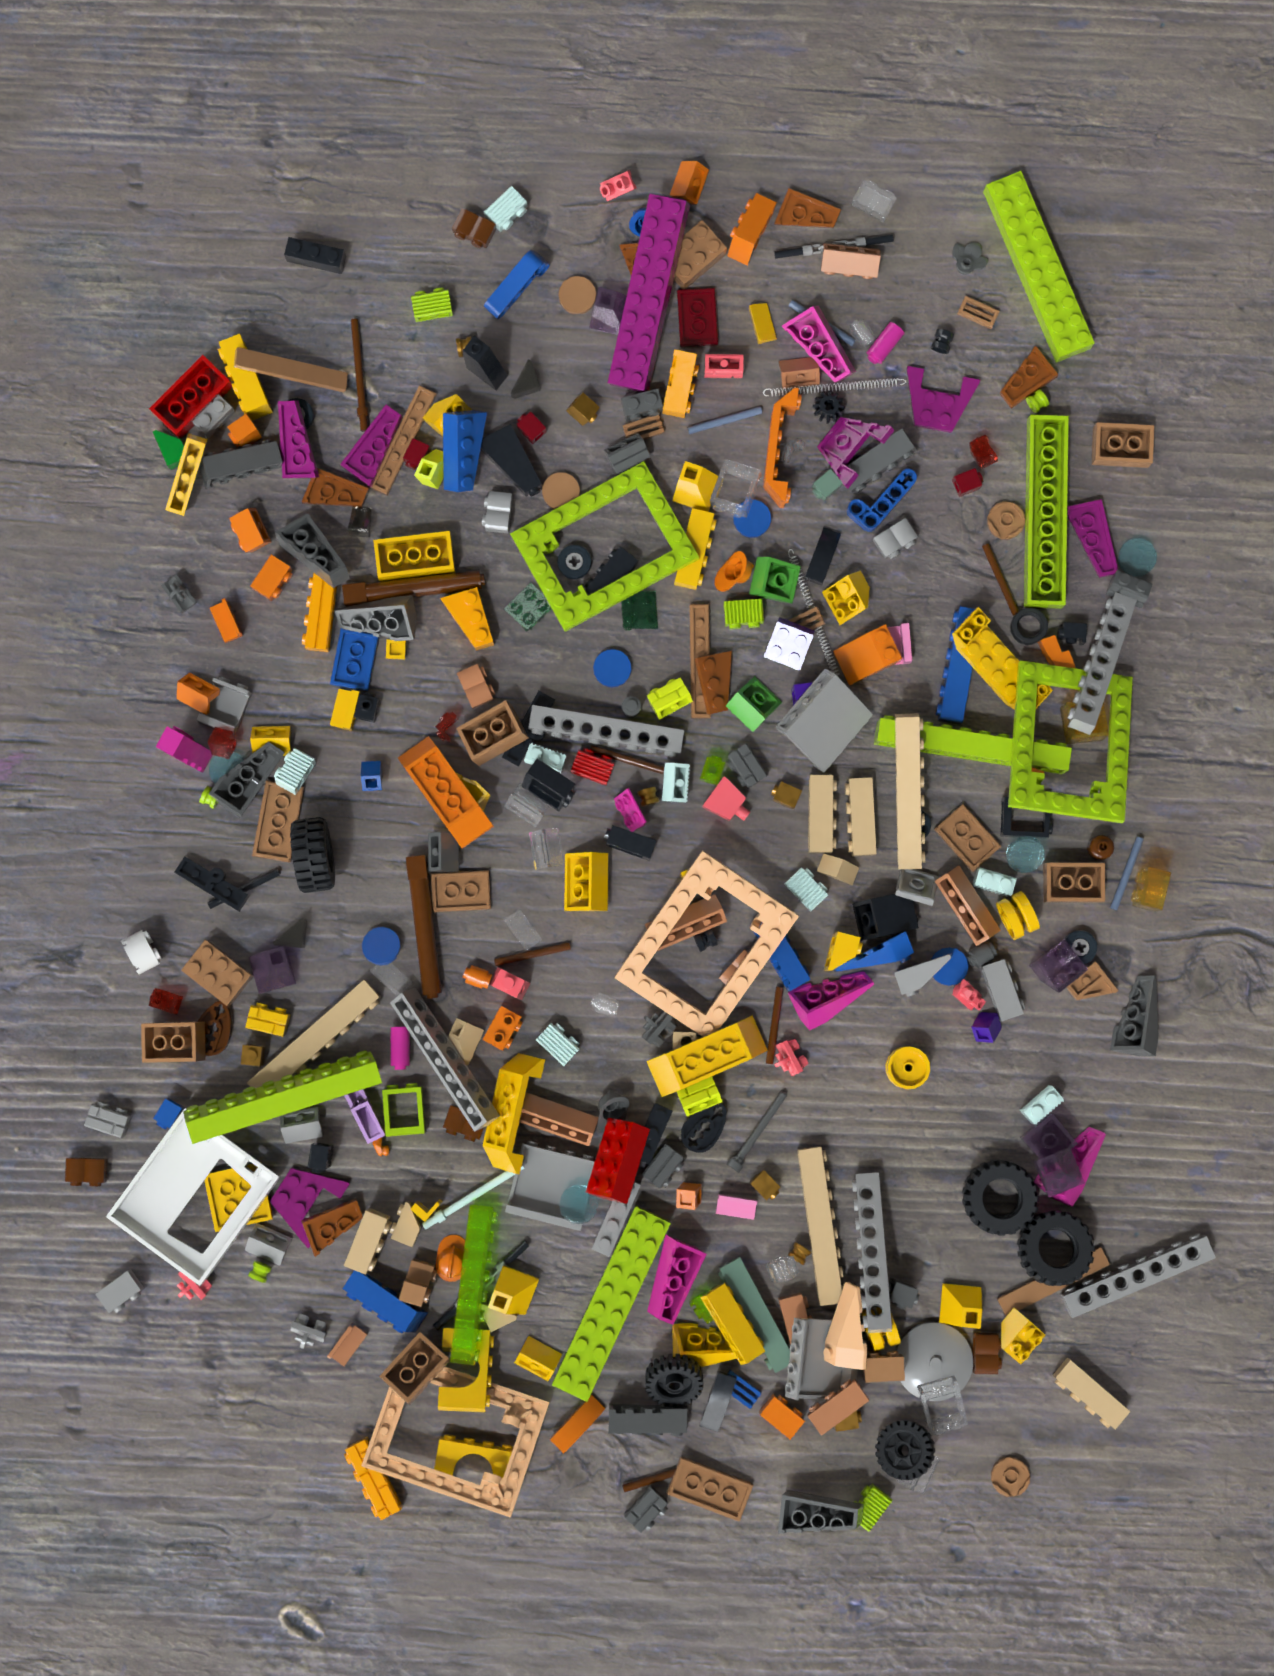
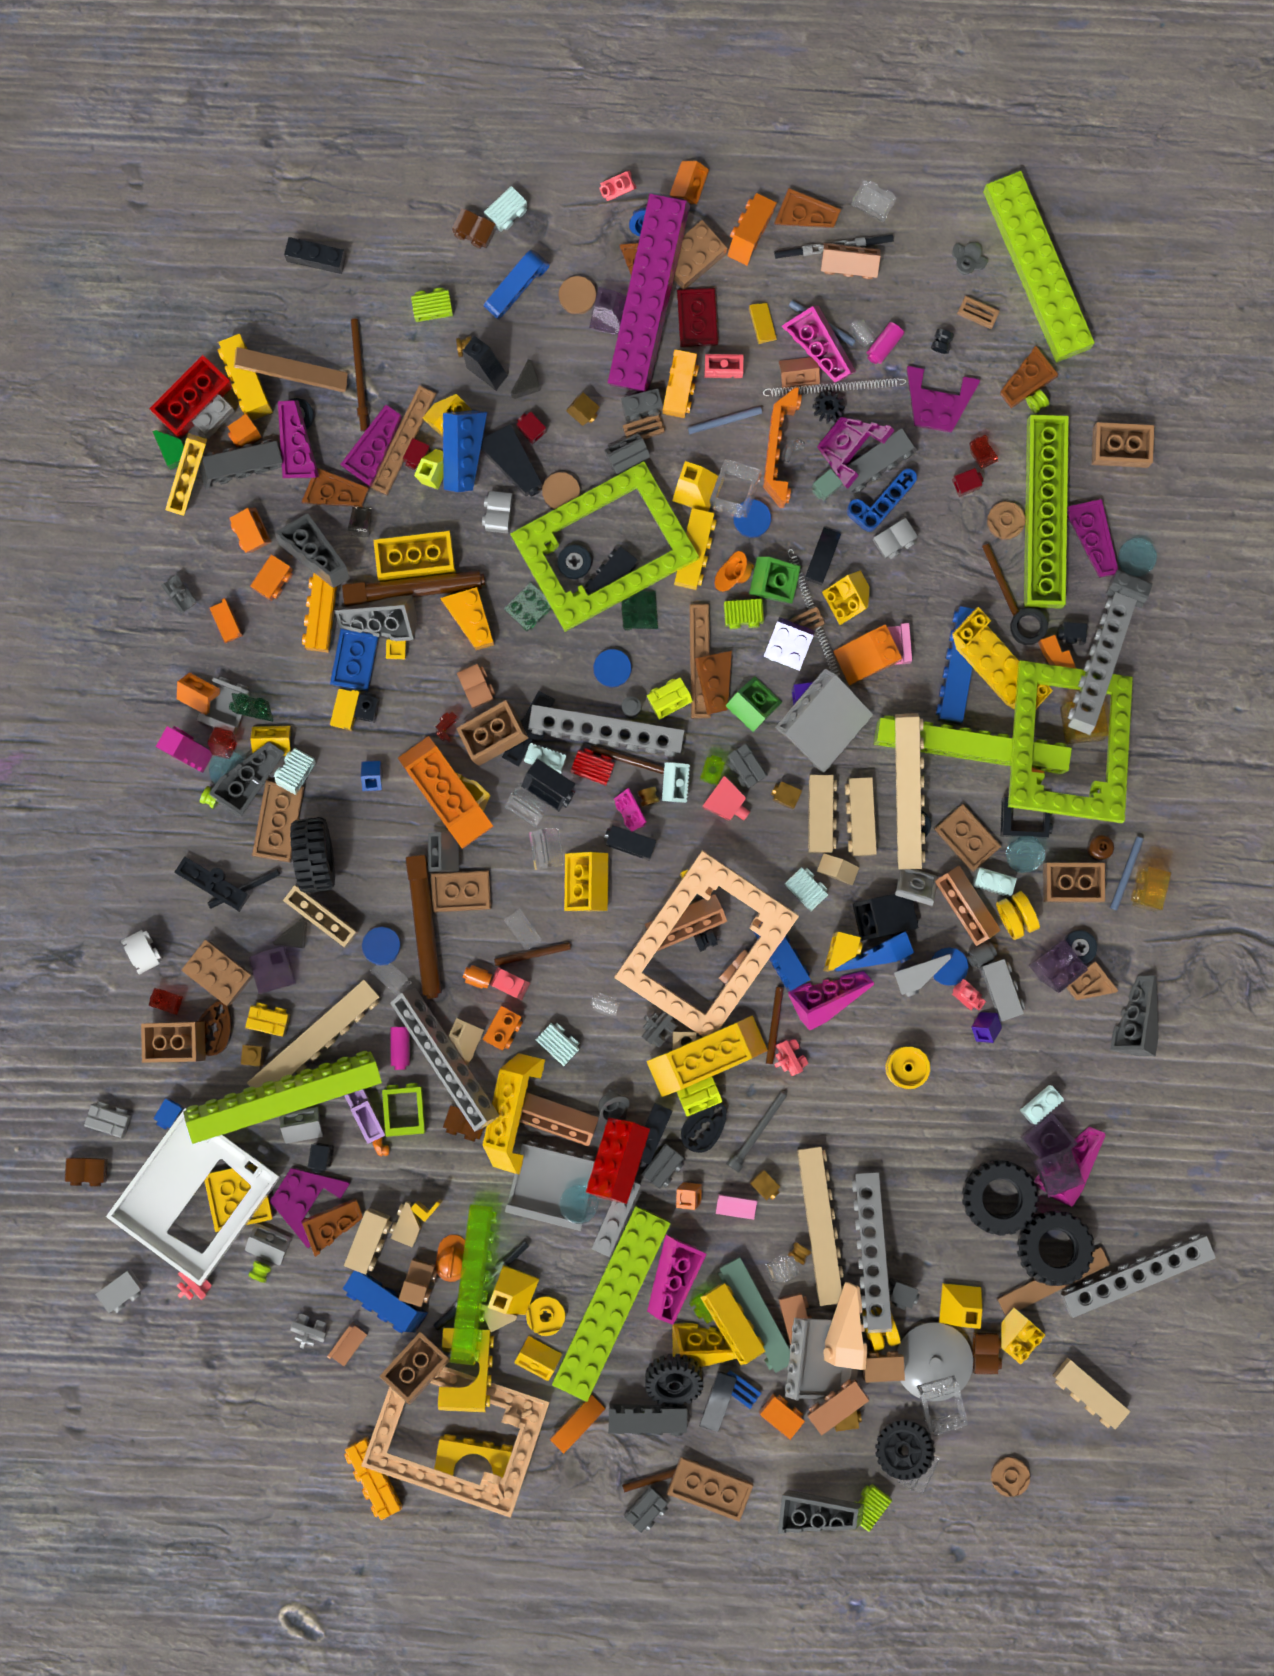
light aqua bar [422,1164,525,1229] -> none
none -> clear green hinge [229,693,273,722]
none -> tan brick [283,885,359,948]
none -> yellow plate [526,1296,565,1336]

